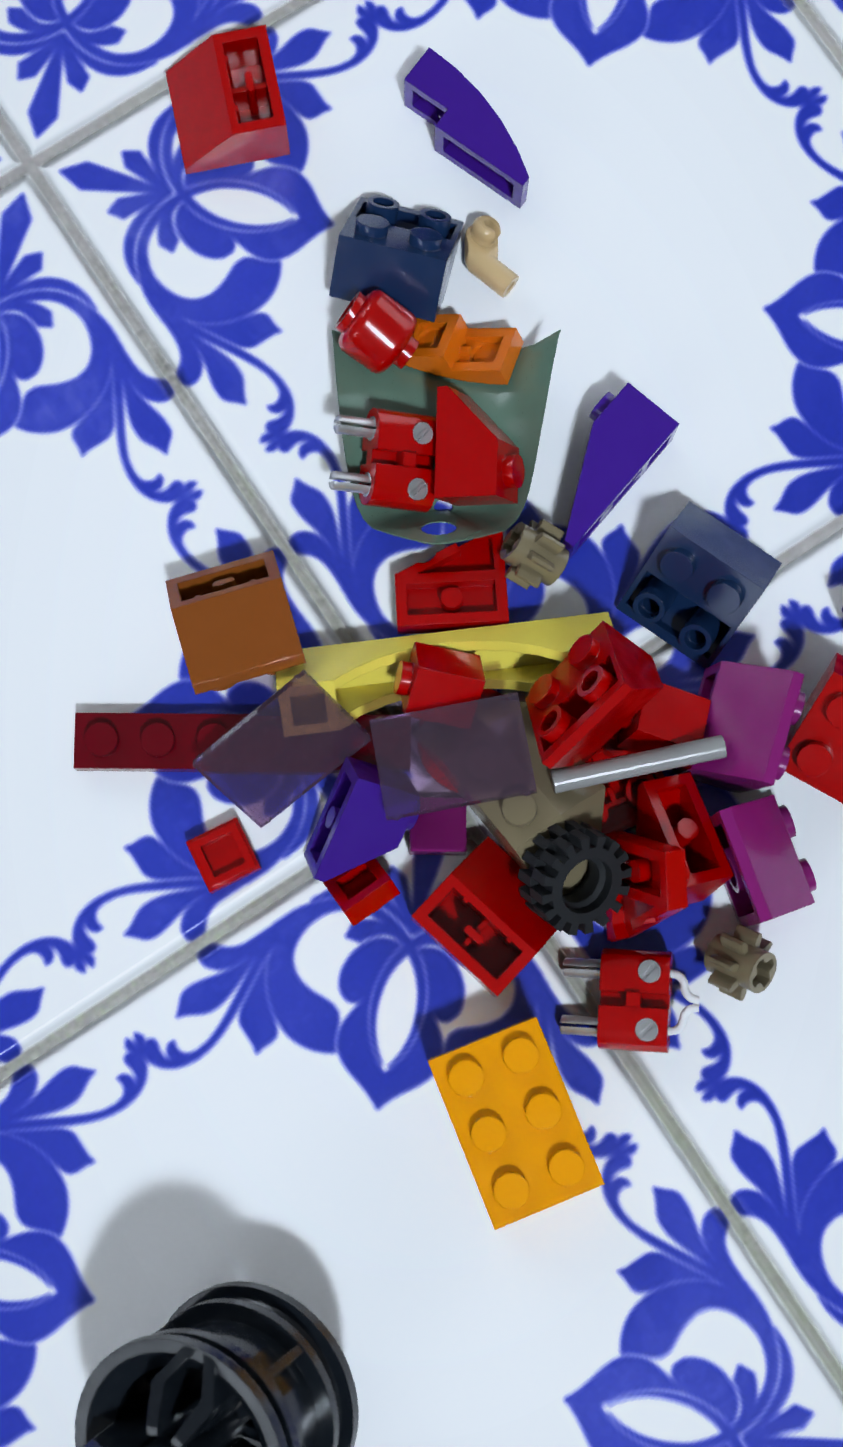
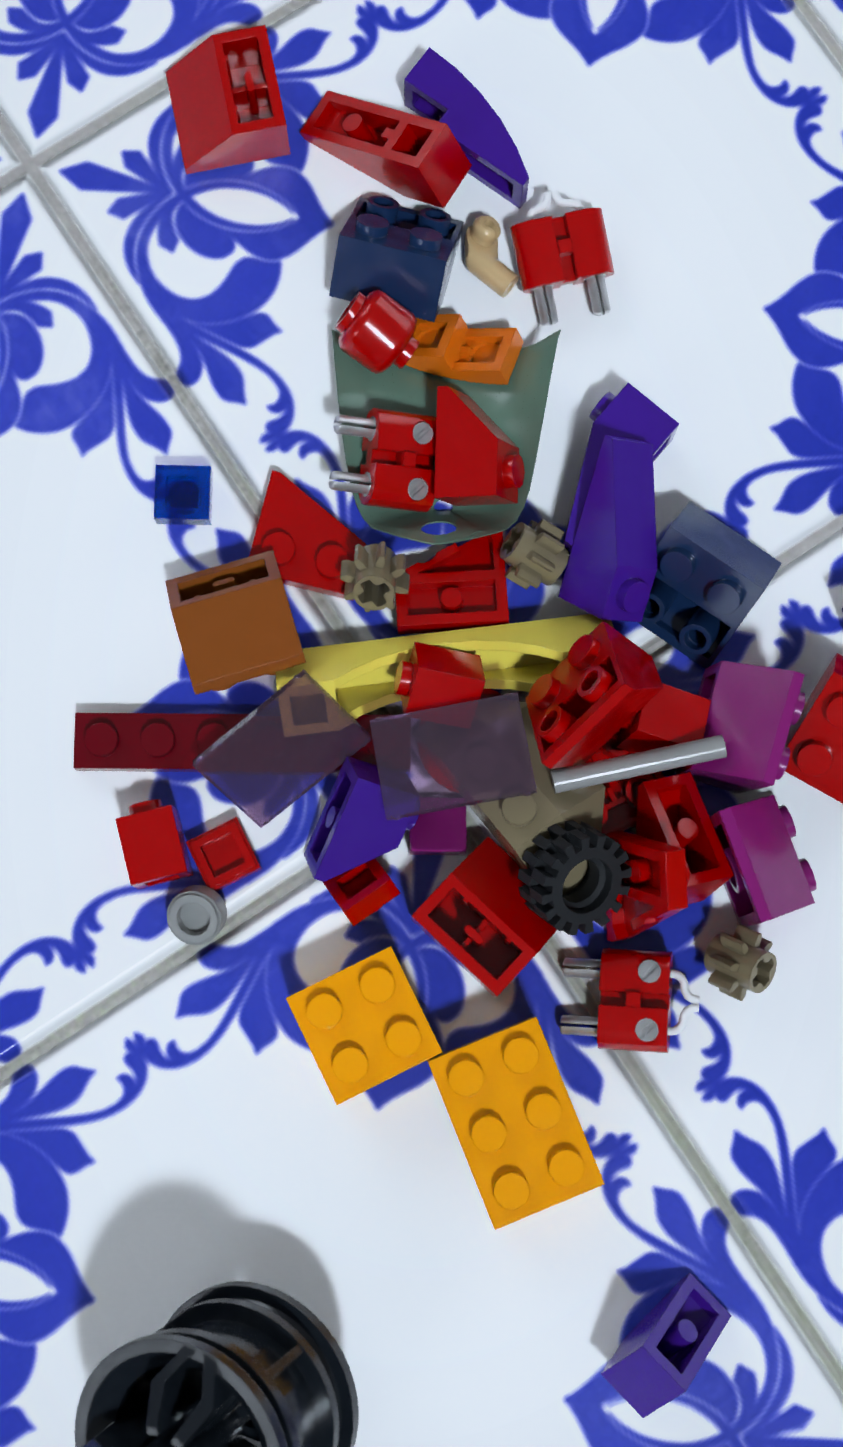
none -> red brick [115,799,193,889]
none -> clear blue plate [154,465,213,525]
none -> light grey tile [167,885,227,945]
none -> red wing [249,470,366,601]
none -> light orange brick [286,946,442,1105]
none -> red slope [299,91,472,209]
none -> dark tan gear [340,541,410,613]
none -> red piece [510,190,615,326]
none -> dark purple slope [558,435,657,622]
none -> dark purple slope [601,1273,732,1418]

